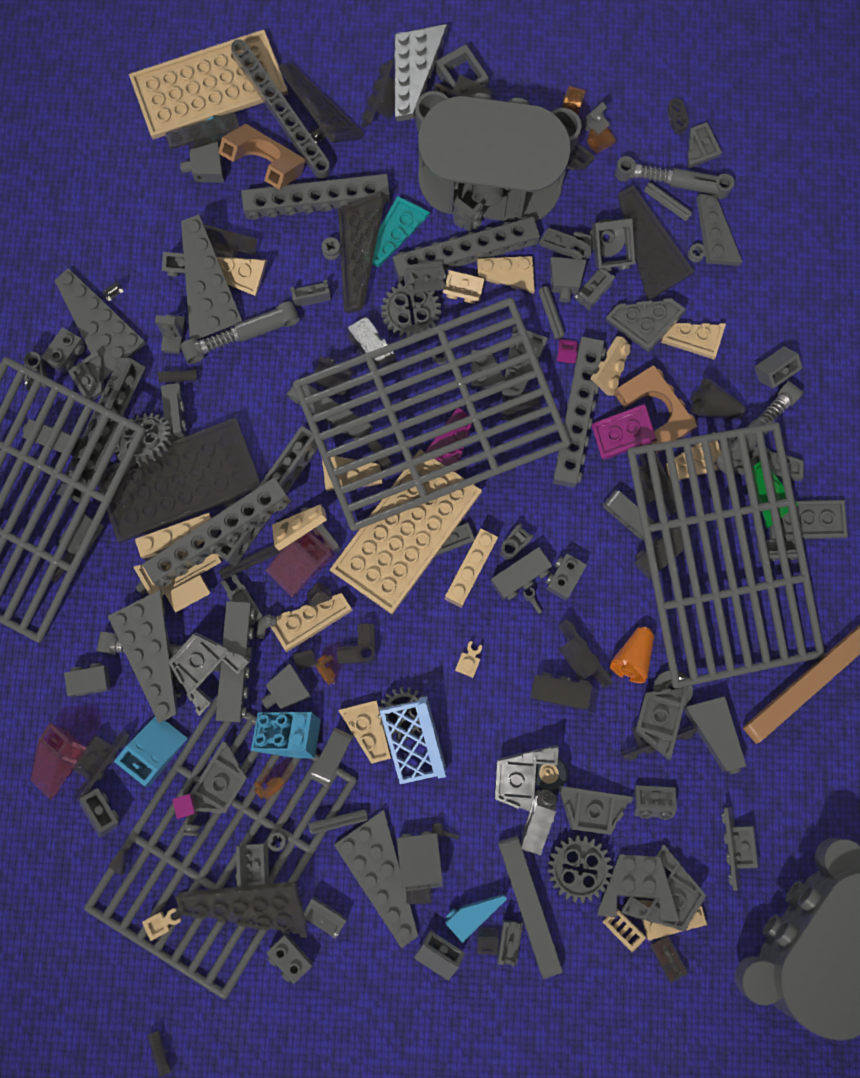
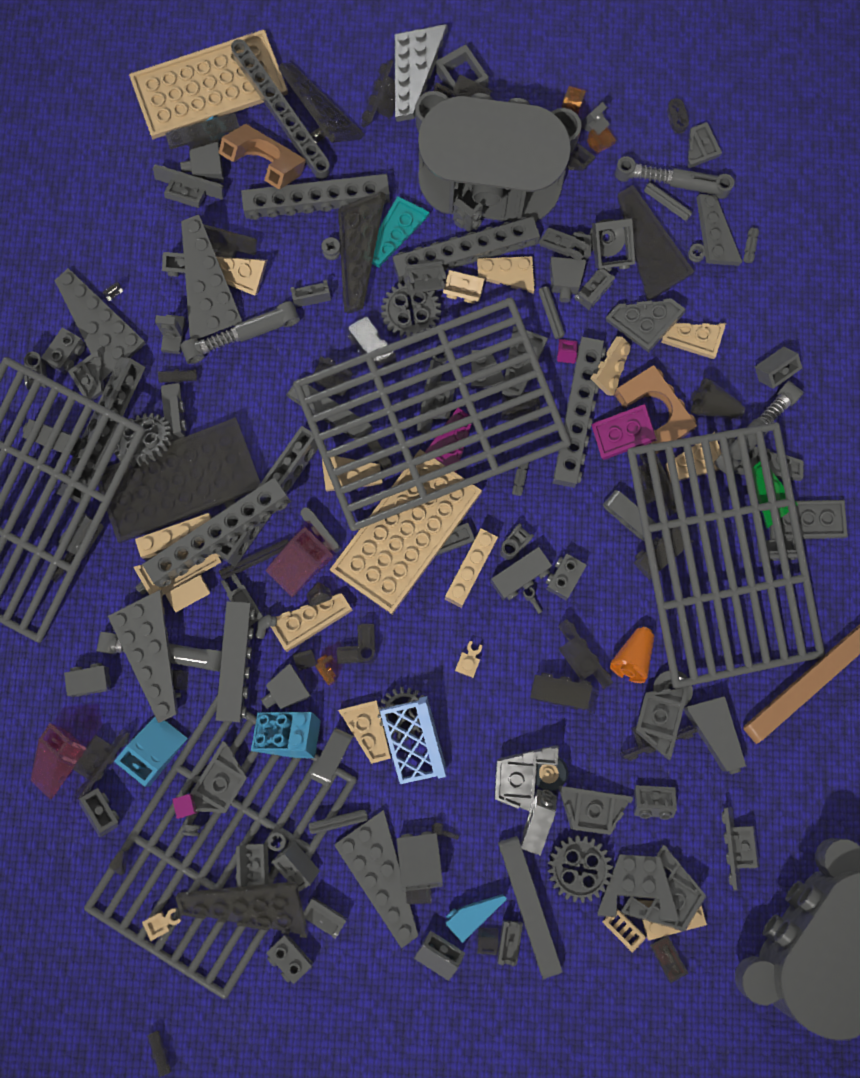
dark grey wing [168,633,251,716] -> none
clear orange bracket [254,777,287,799] -> none
tan wing [272,505,327,551] -> none
none -> dark grey bracket [153,164,224,208]
none -> dark grey hinge [272,841,320,892]
none -> dark grey bracket [417,360,455,434]
none -> dark grey axle [512,462,529,496]
none -> dark grey axle [743,228,759,264]

